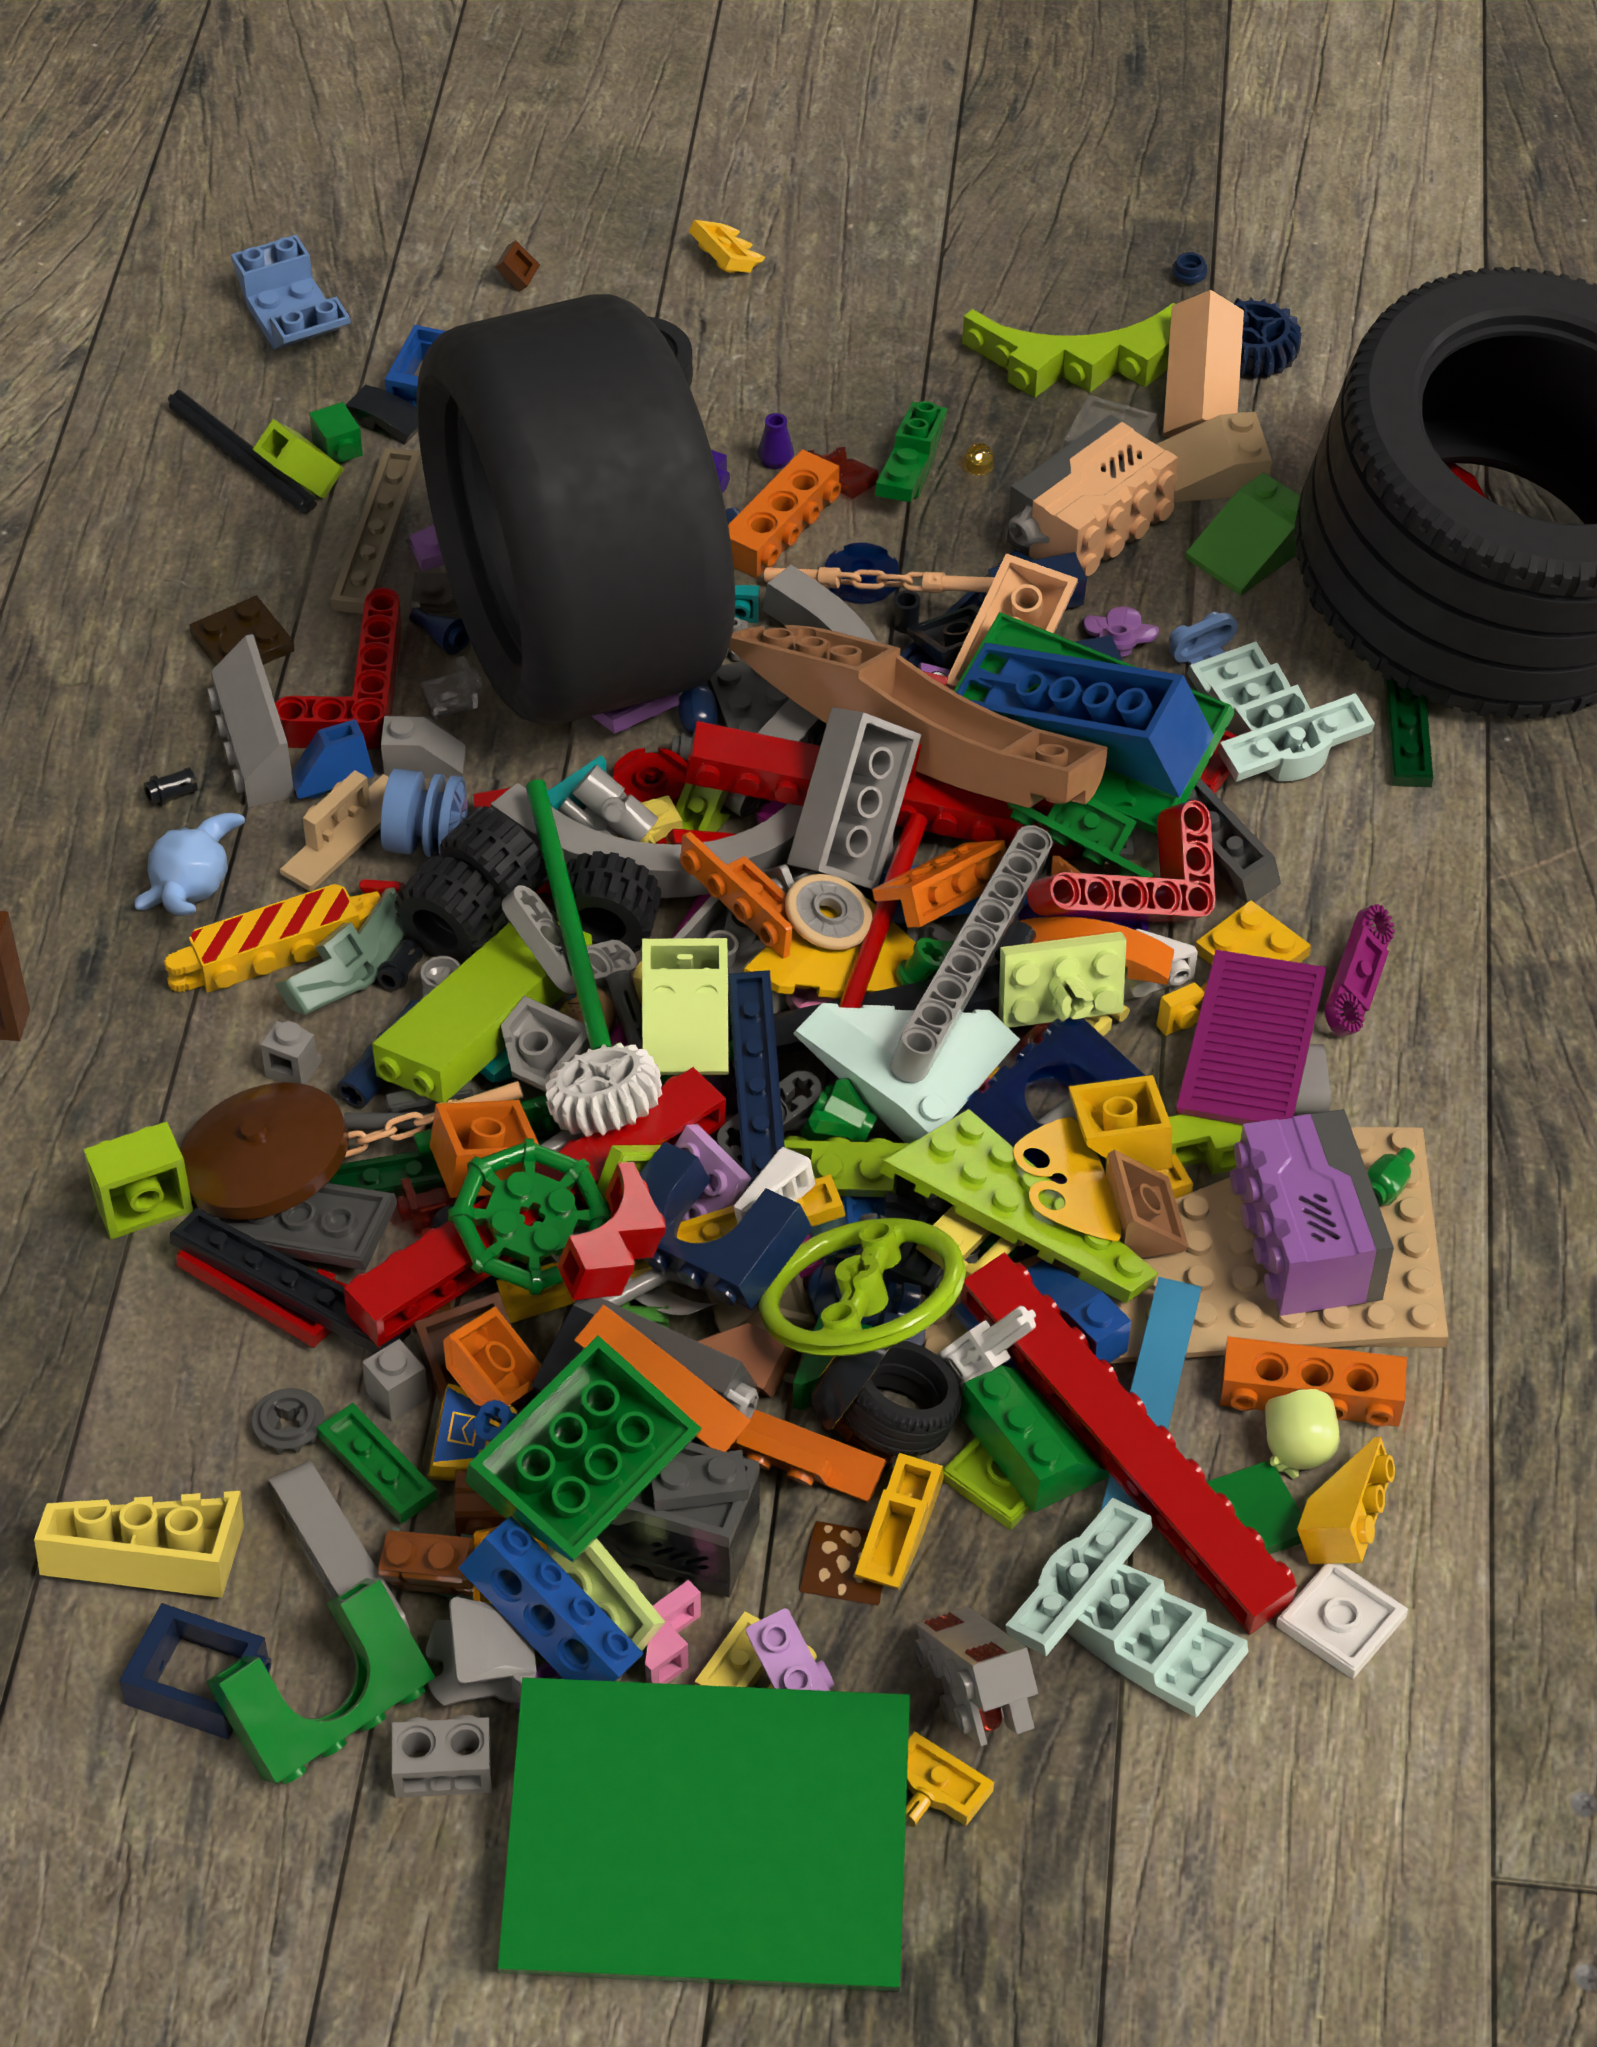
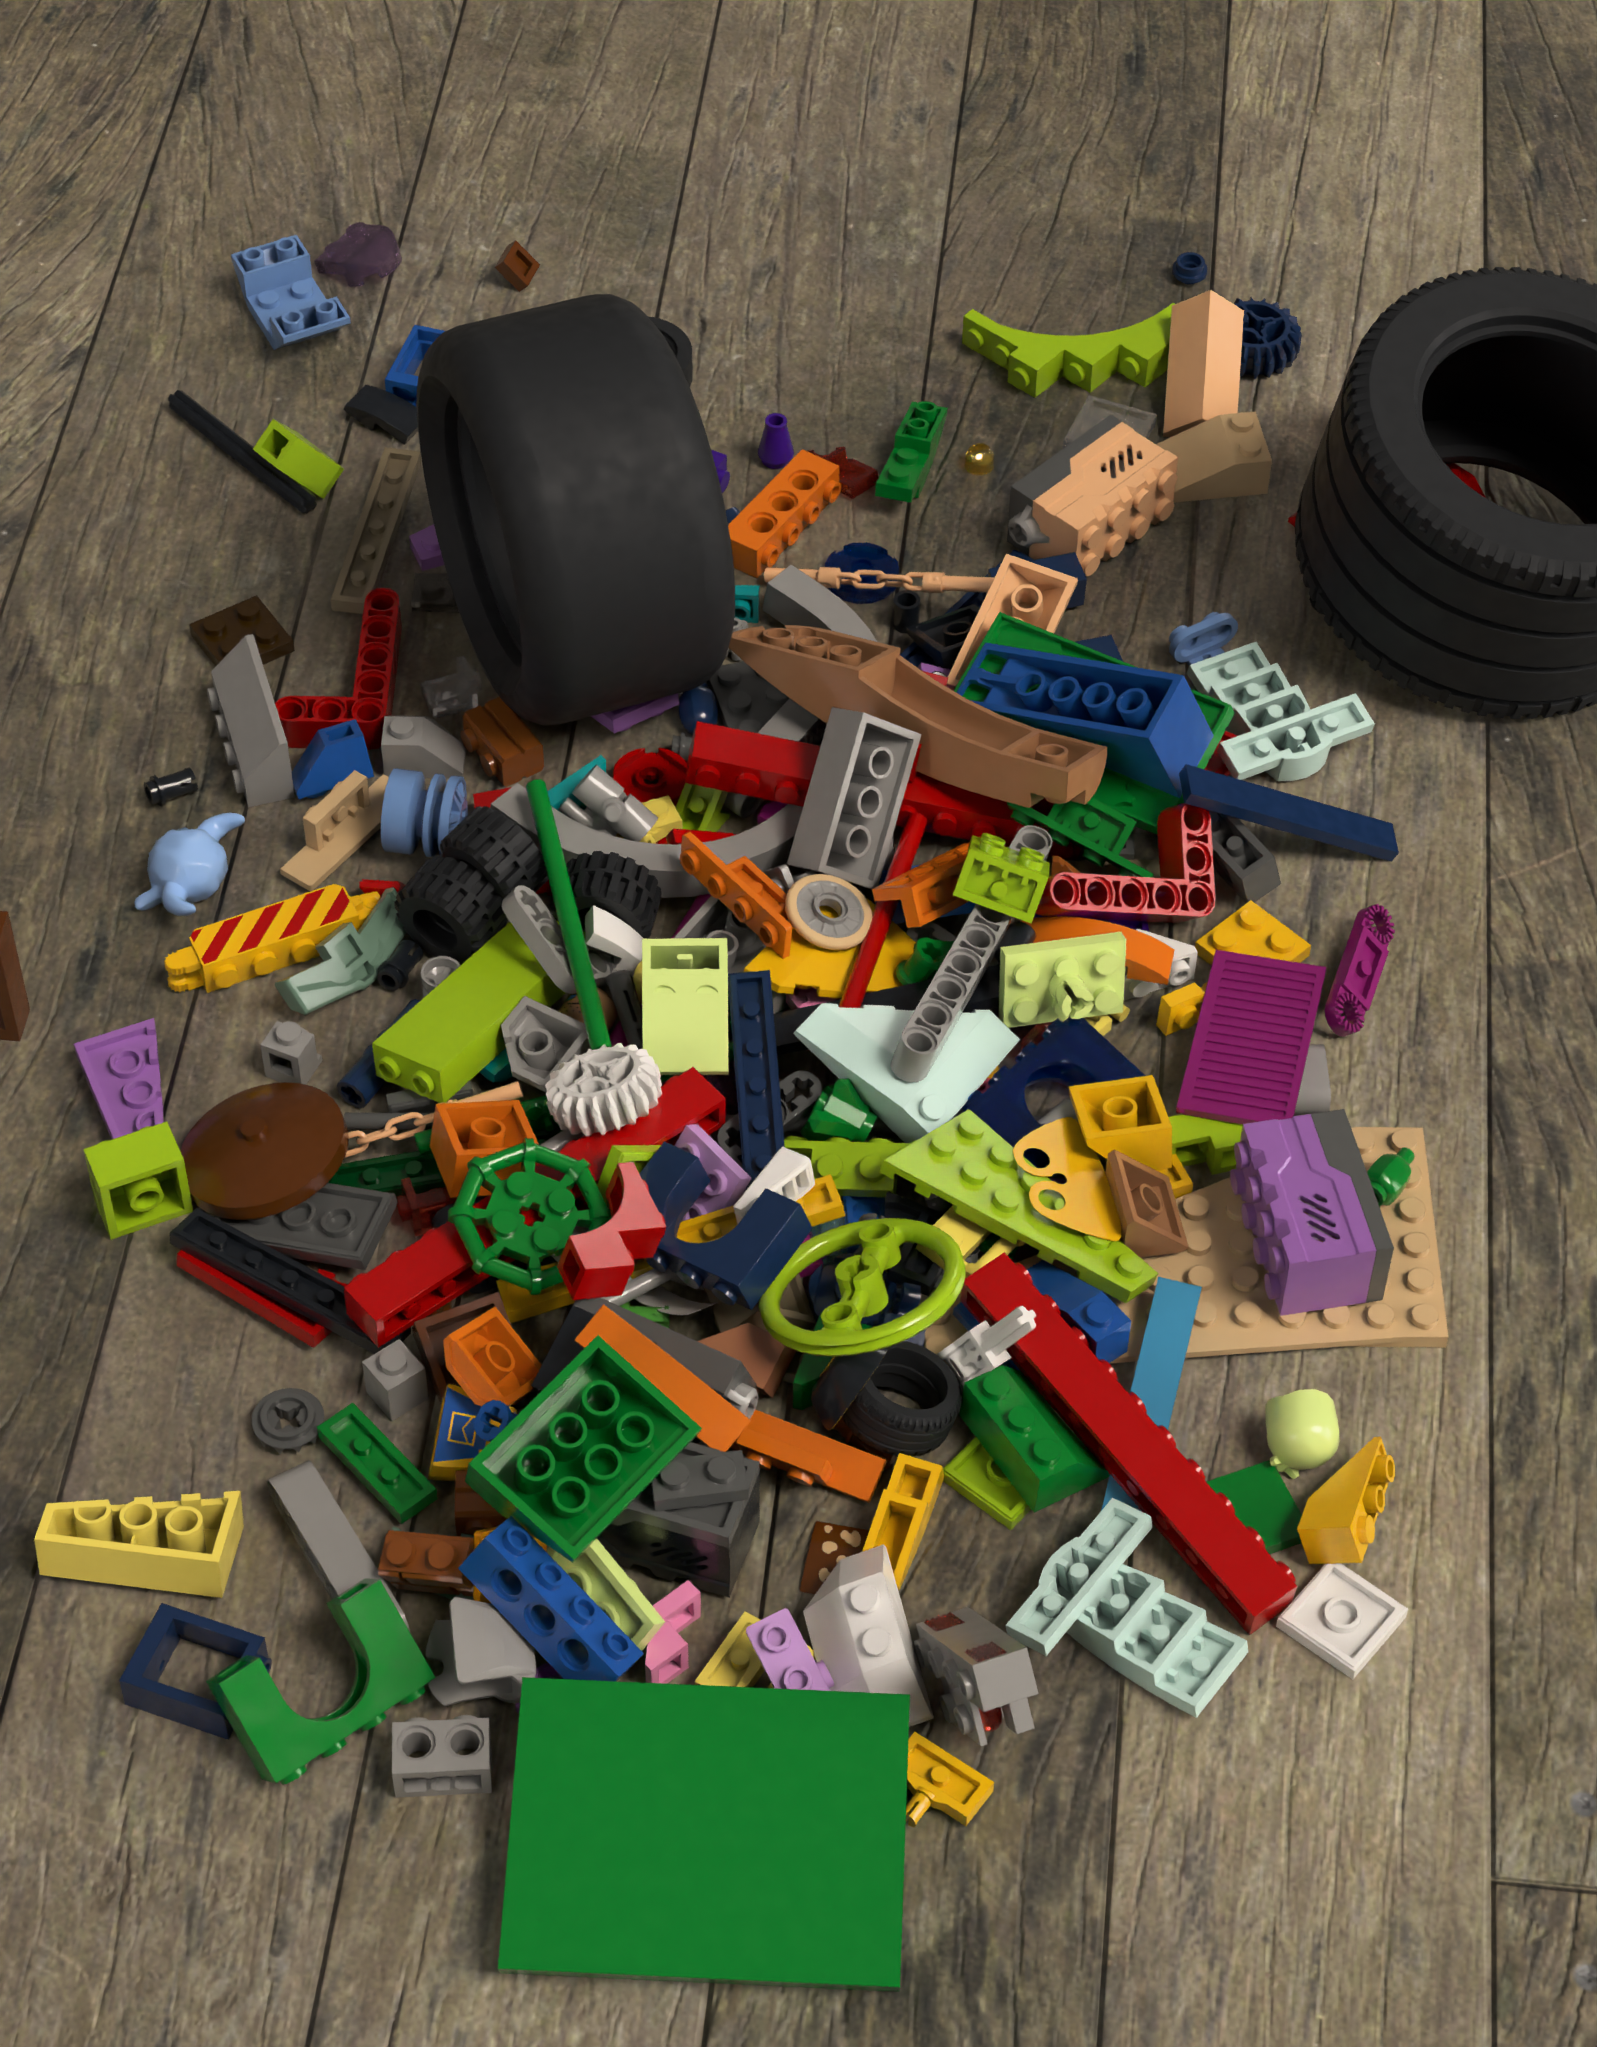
green brick [309,402,363,464] -> none
dark blue cone [409,608,470,655] -> none
yellow plate [688,220,765,273] -> none
medium lavender plate [1084,606,1159,657] -> none
bright green slope [1185,472,1300,596] -> none
orange brick [1220,1336,1407,1427] -> none
dark green tile [1384,678,1433,787] -> none
none -> medium lavender wing [74,1018,164,1139]
none -> clear purple slope [314,222,402,287]
none -> dark orange brick [460,696,544,787]
none -> white slope [585,905,644,977]
none -> white wedge [803,1544,934,1727]
none -> lime bracket [953,833,1050,924]
none -> dark blue tile [1179,764,1399,862]

